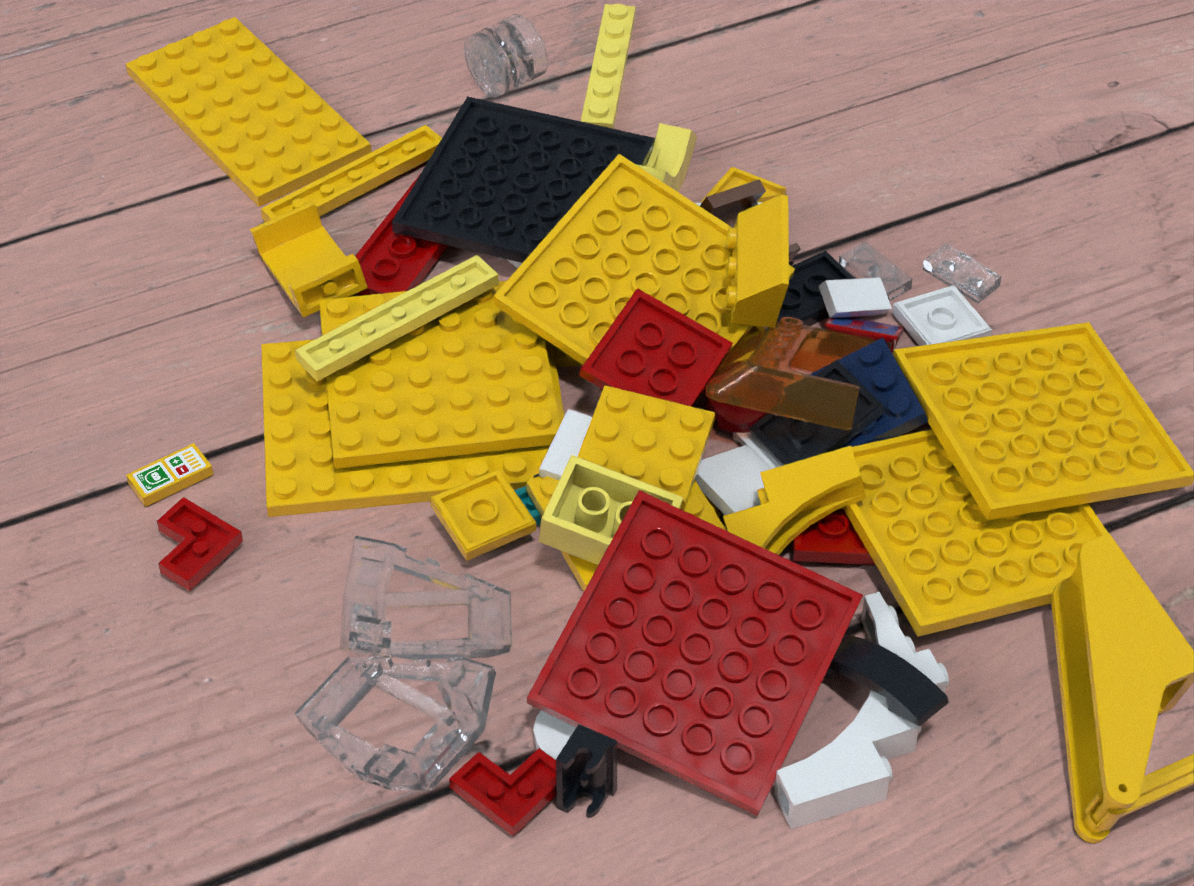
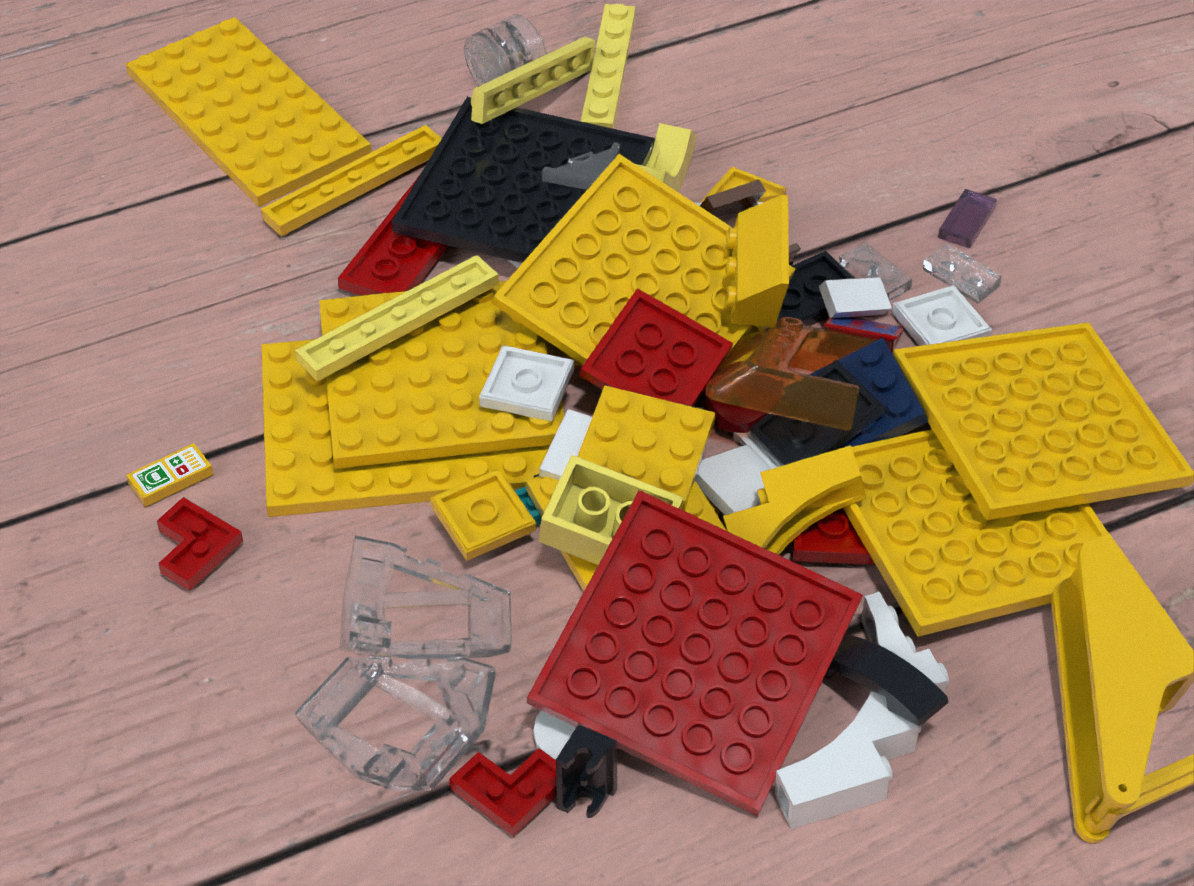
yellow panel [250,201,367,318] -> none
none -> light yellow plate [471,36,595,124]
none -> white tile [479,345,574,421]
none -> clear tile [542,142,620,190]
none -> clear purple tile [938,189,997,248]

